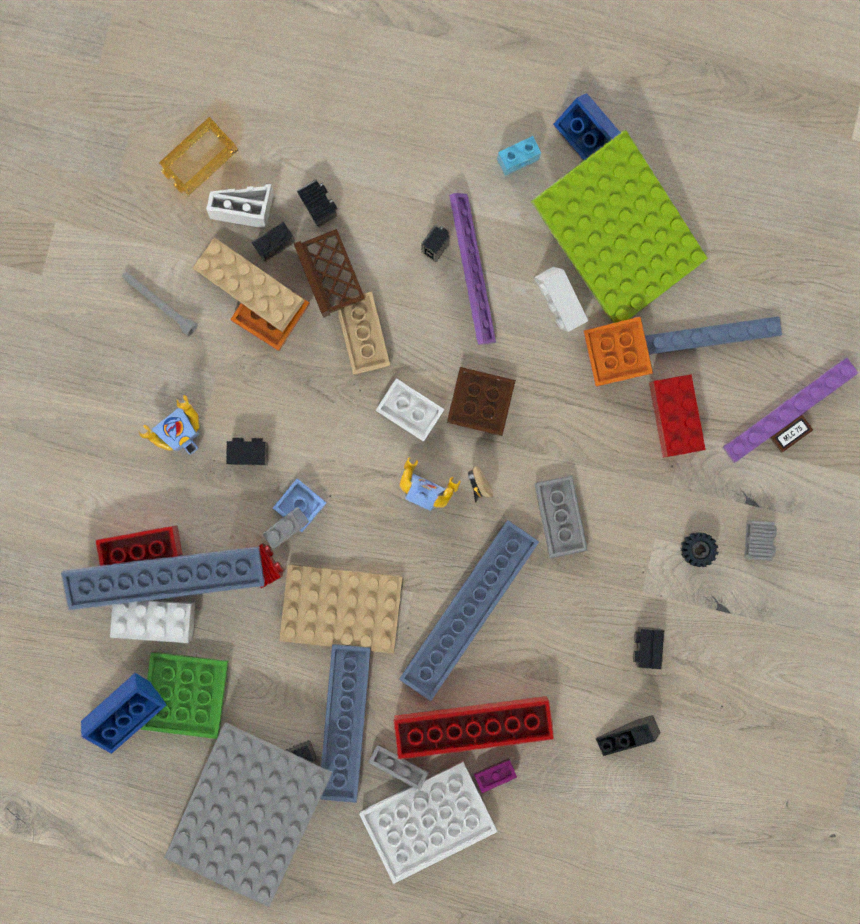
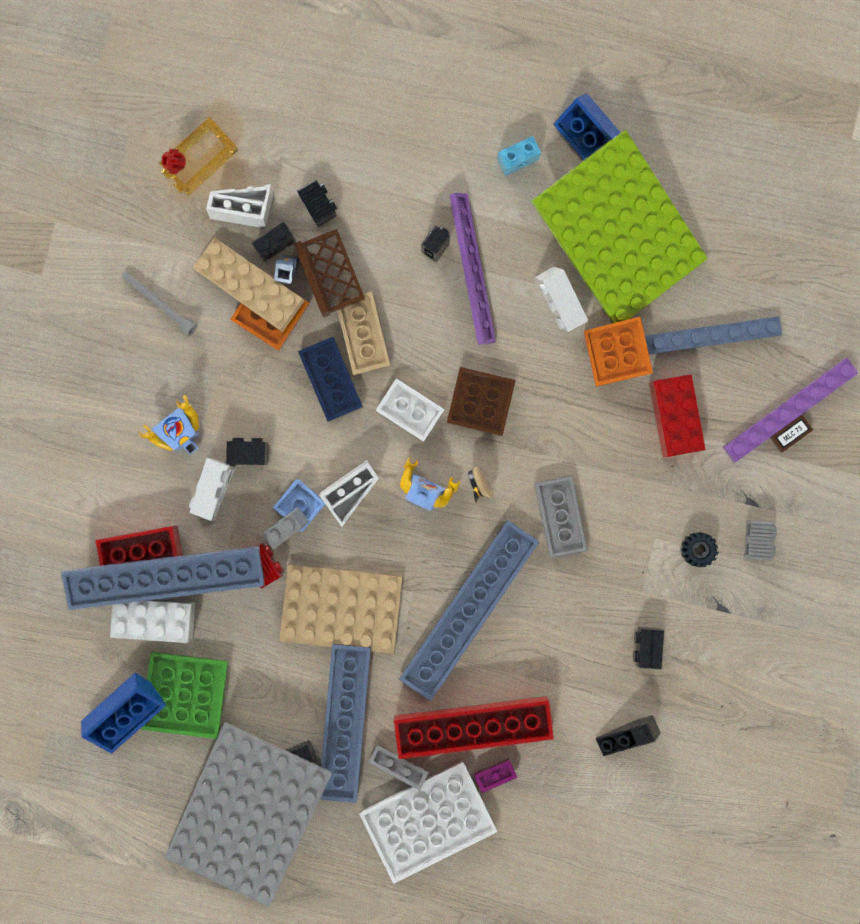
none -> red gear [161,149,186,174]
none -> white wedge [189,458,235,521]
none -> sand blue leg [274,255,299,284]
none -> dark blue plate [298,337,363,422]
none -> white wedge [320,460,379,527]

